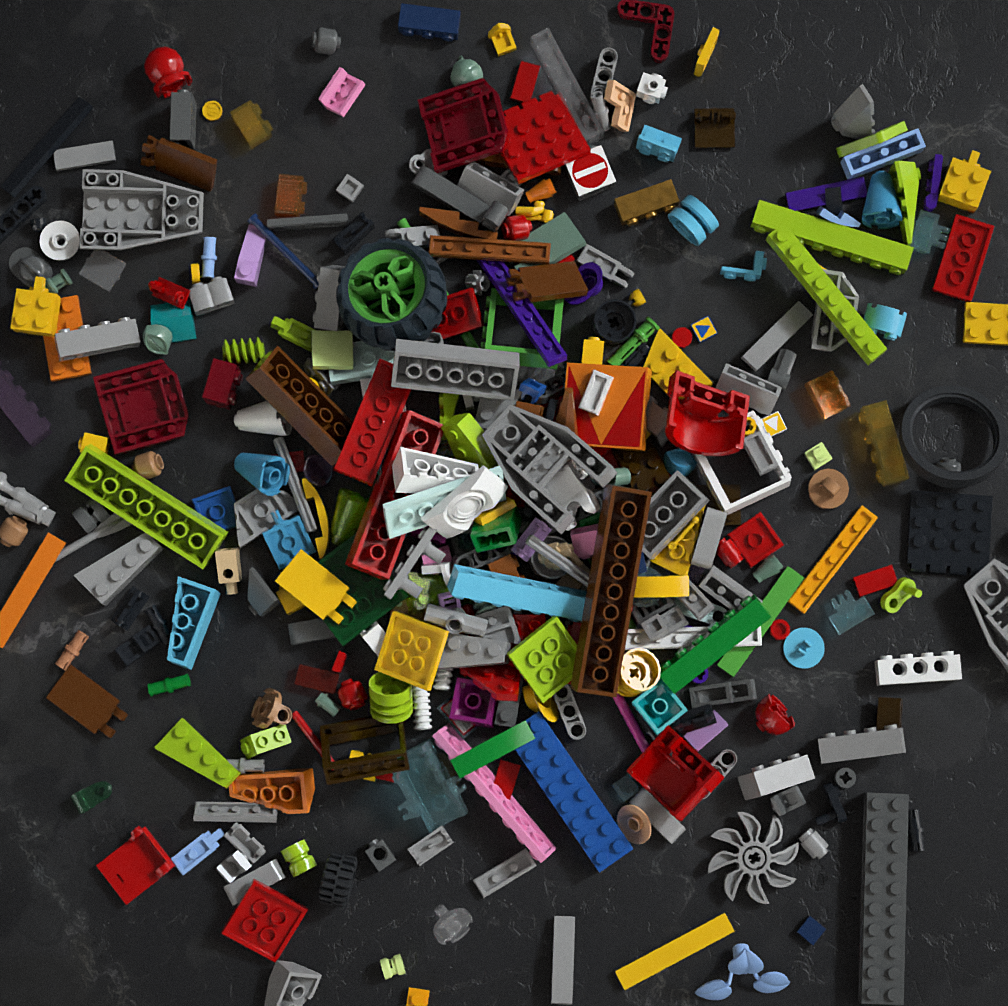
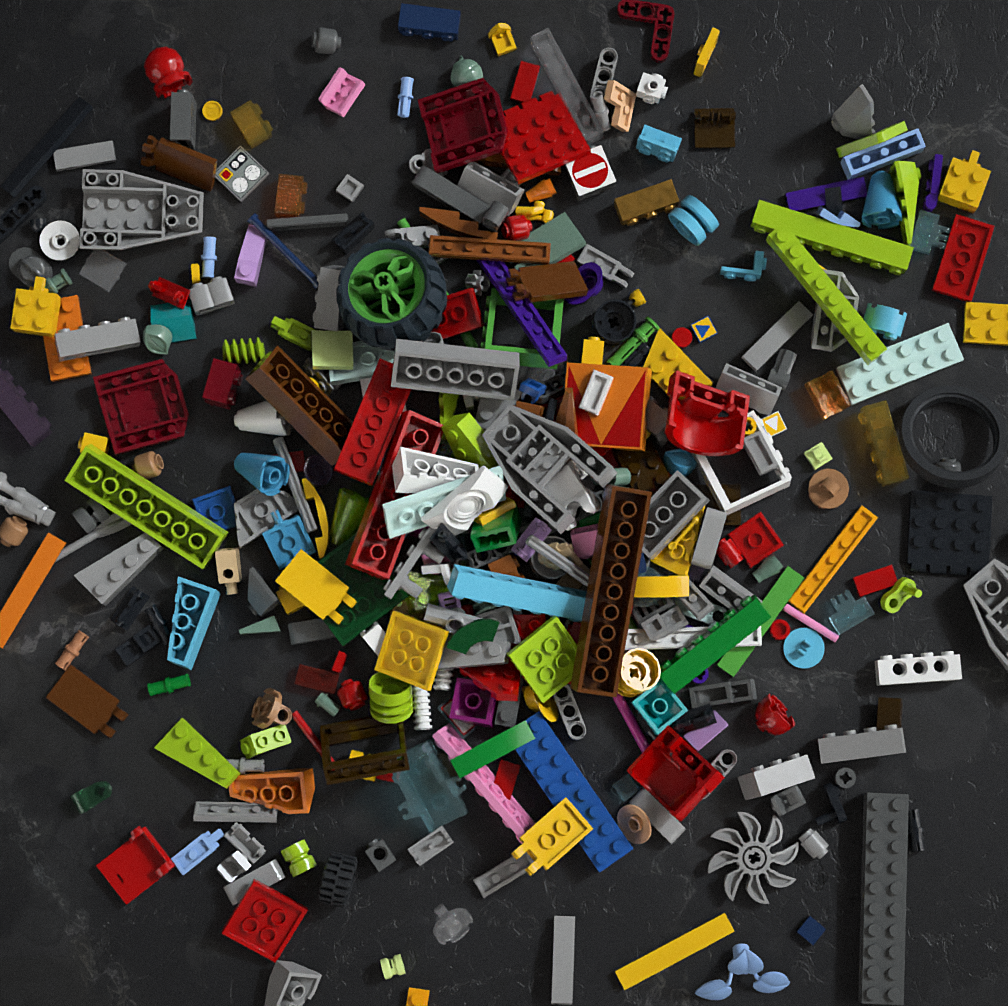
none -> tile [215,146,269,202]
none -> sand green piece [239,616,281,635]
none -> light blue axle [397,77,414,118]
none -> black hinge [429,523,468,563]
none -> dark green tile [446,619,500,654]
none -> yellow tile [511,797,593,876]
none -> bright pink bar [783,604,839,642]
none -> light aqua plate [836,323,964,406]

